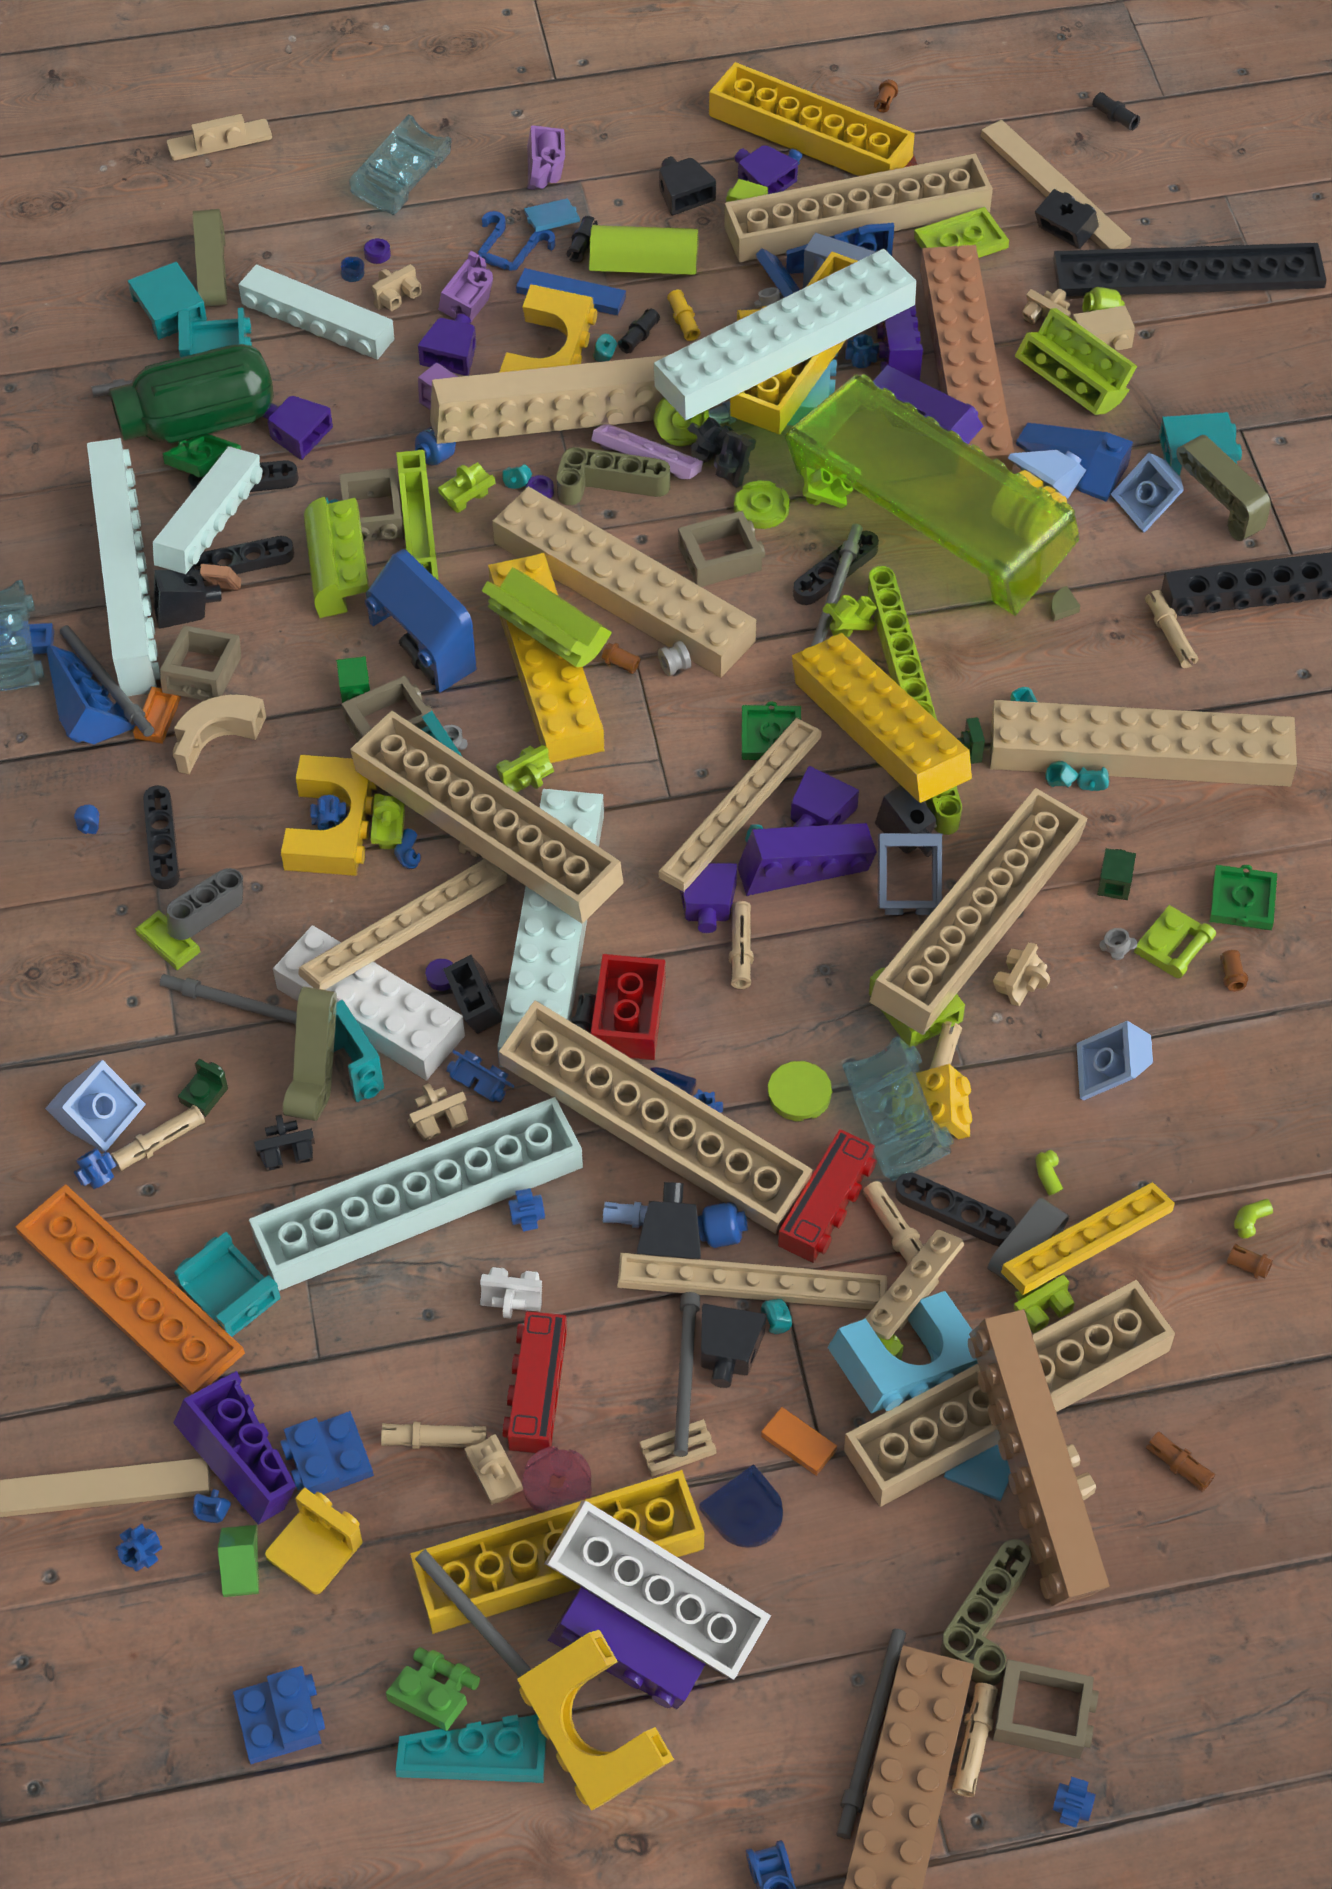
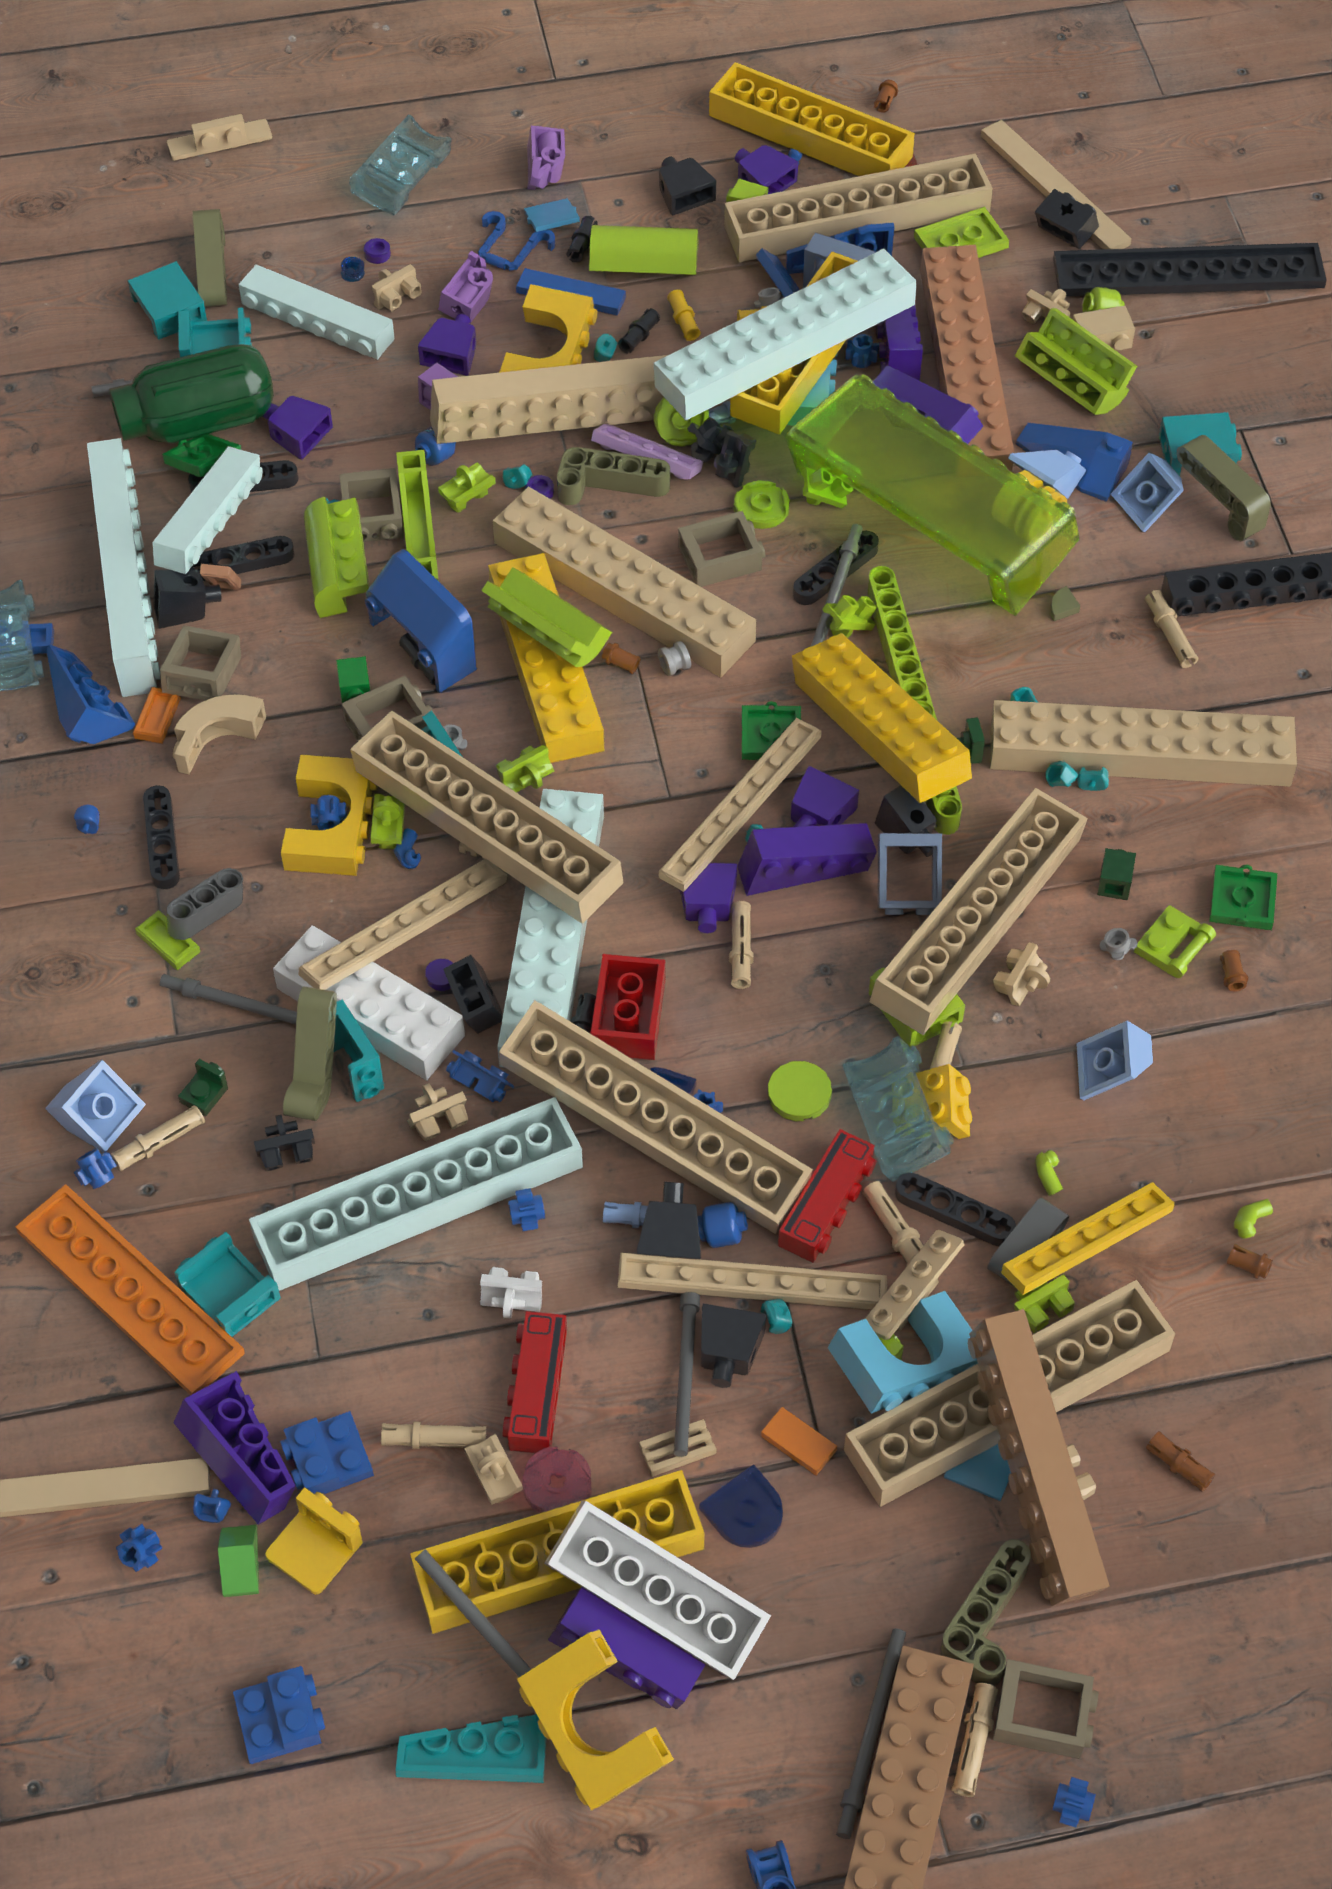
dark grey bar [60,625,154,737] -> none
bright green plate [386,1647,480,1731] -> none
black pin [1092,92,1140,131] -> none

